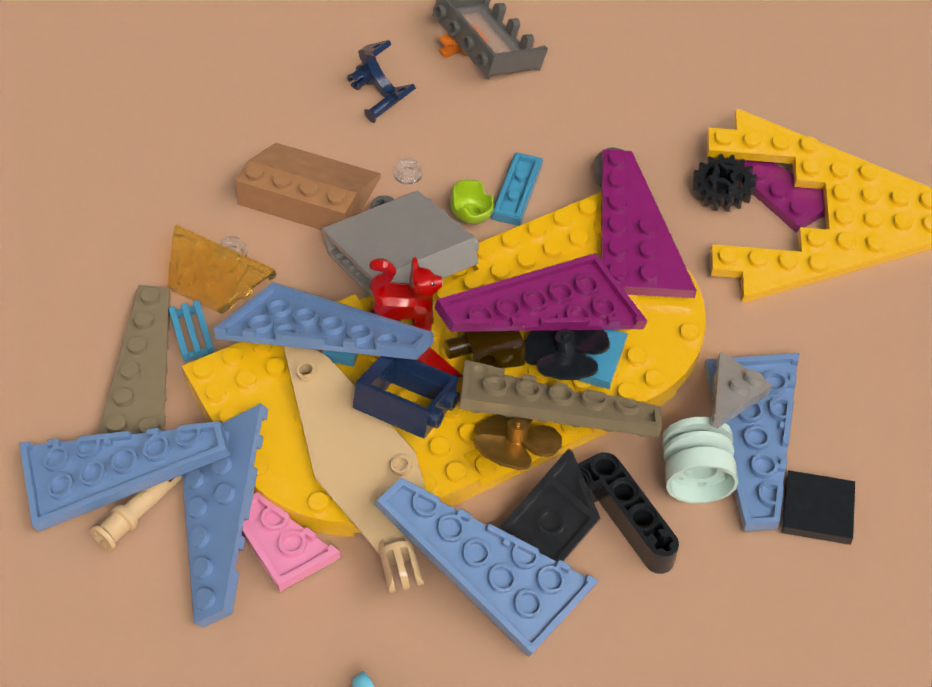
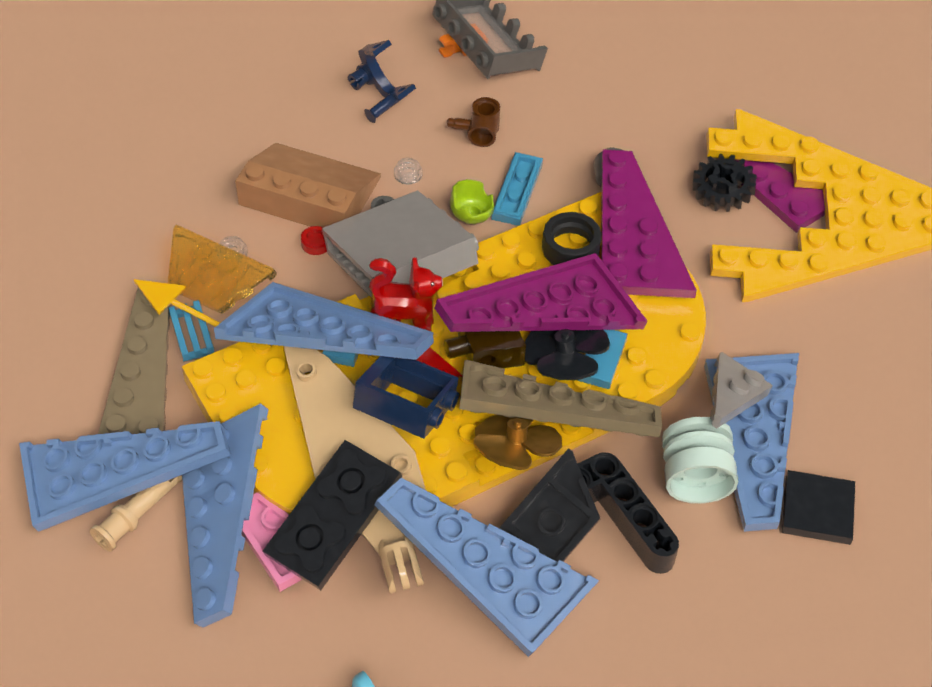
none -> yellow piece [134,279,220,327]
none -> black piece [262,440,402,591]
none -> red tile [301,226,327,255]
none -> reddish brown piece [447,97,500,147]
none -> black tyre [542,212,602,265]

